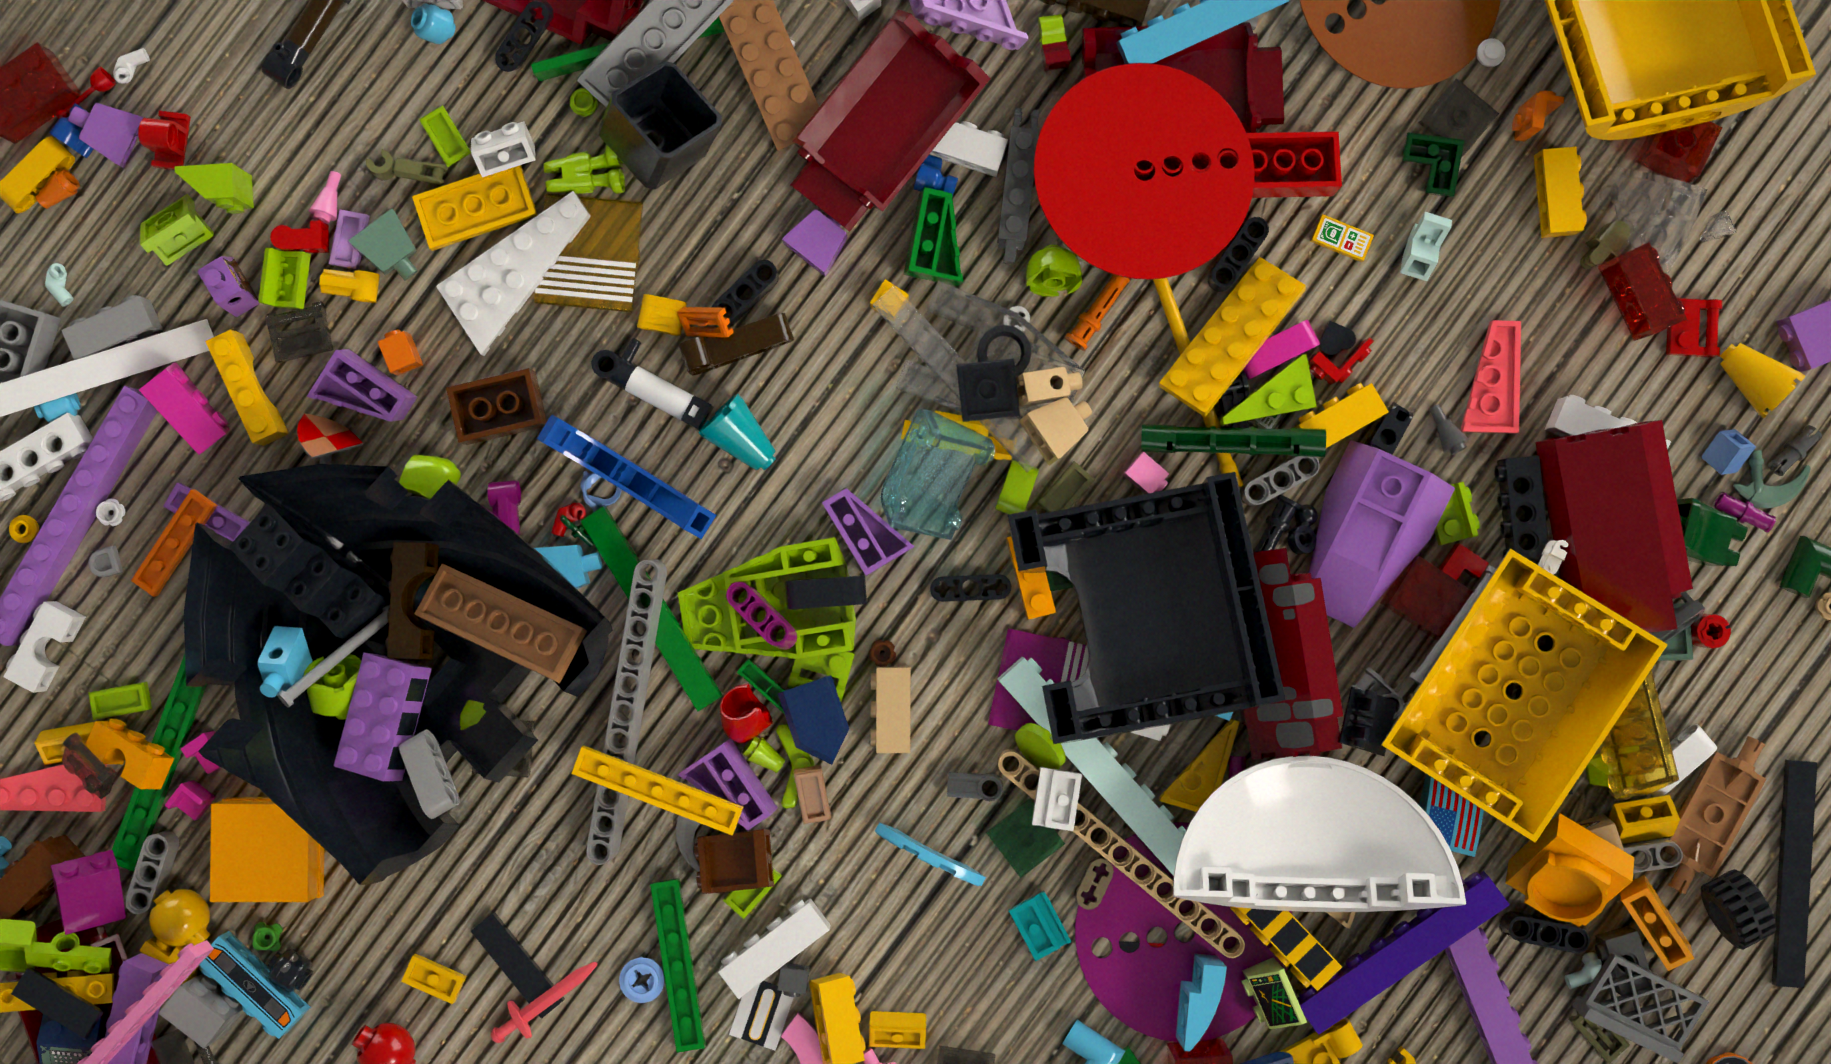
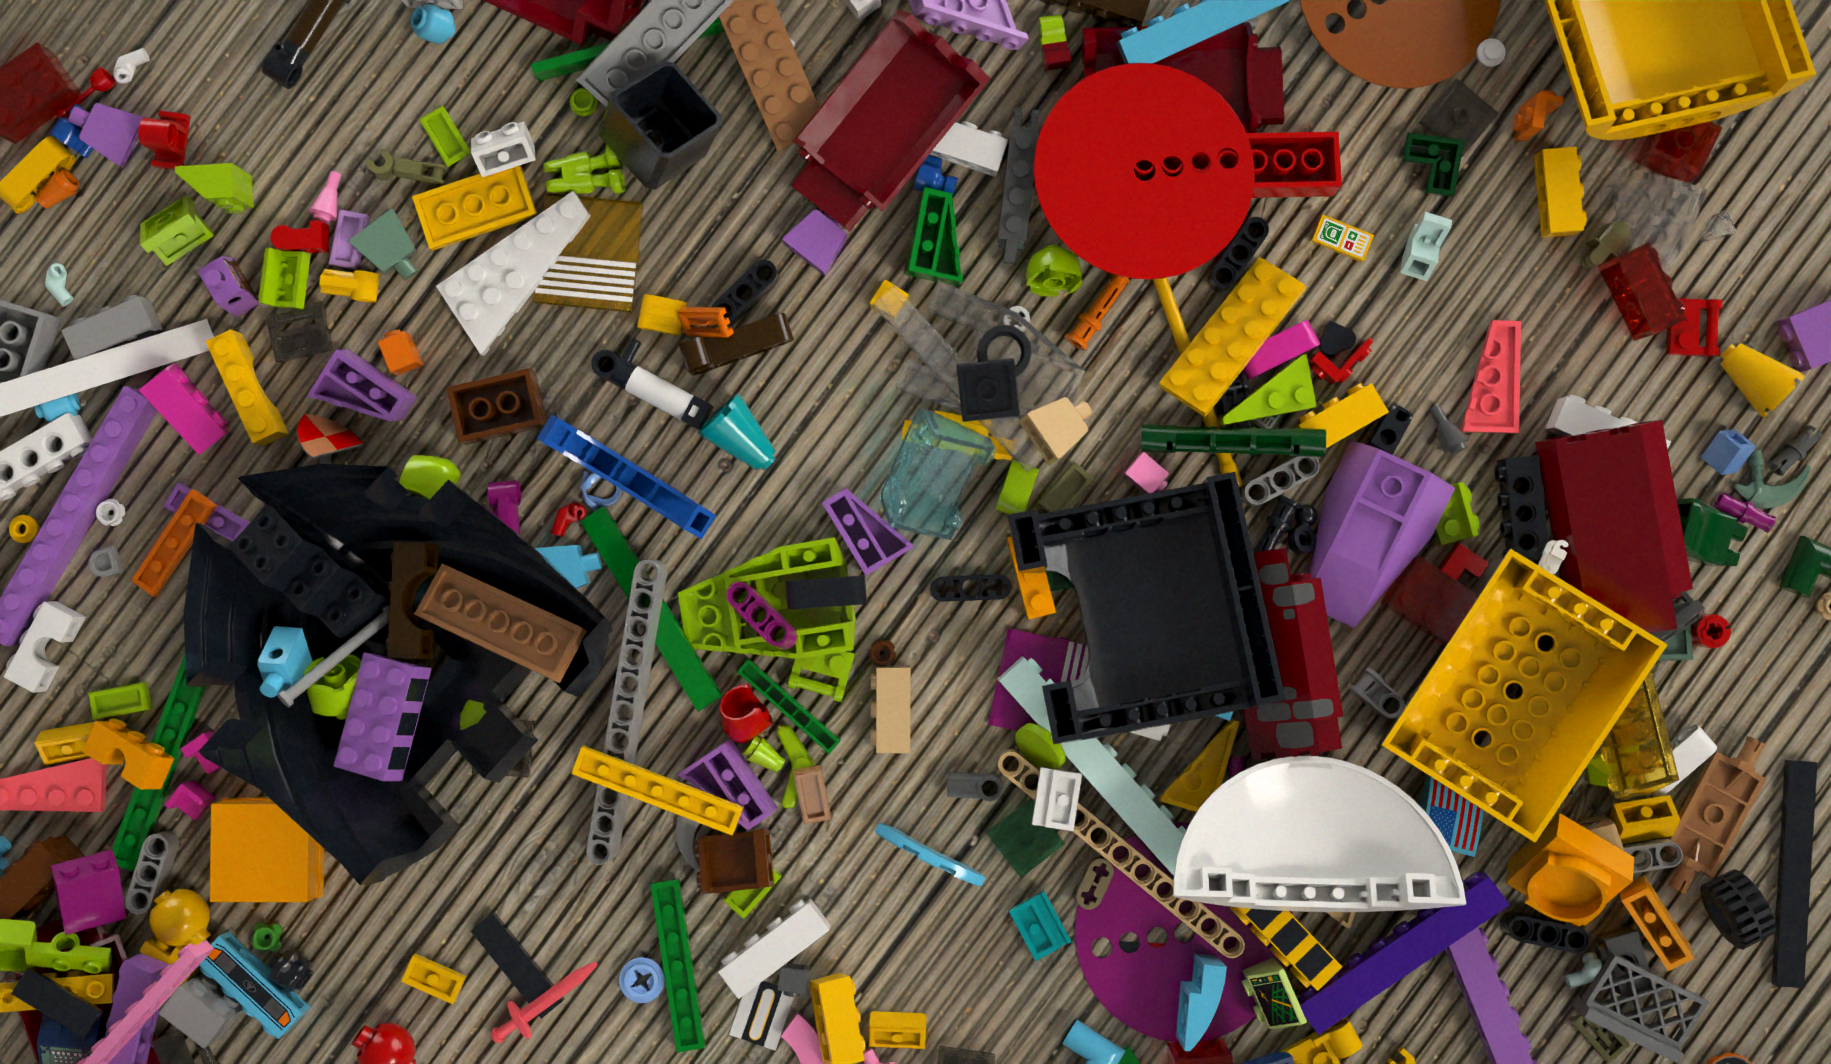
clear smoke plate [62,733,117,799] -> none
light grey beam [399,730,460,819] -> none
black beam [495,0,553,72] -> none
dark green hand [560,515,594,547] -> none
dark blue tile [778,675,849,765] -> none
tan torso [1016,367,1083,408] -> none
black hinge [1338,687,1397,756] -> none
light grey bar [1409,565,1496,685] -> none

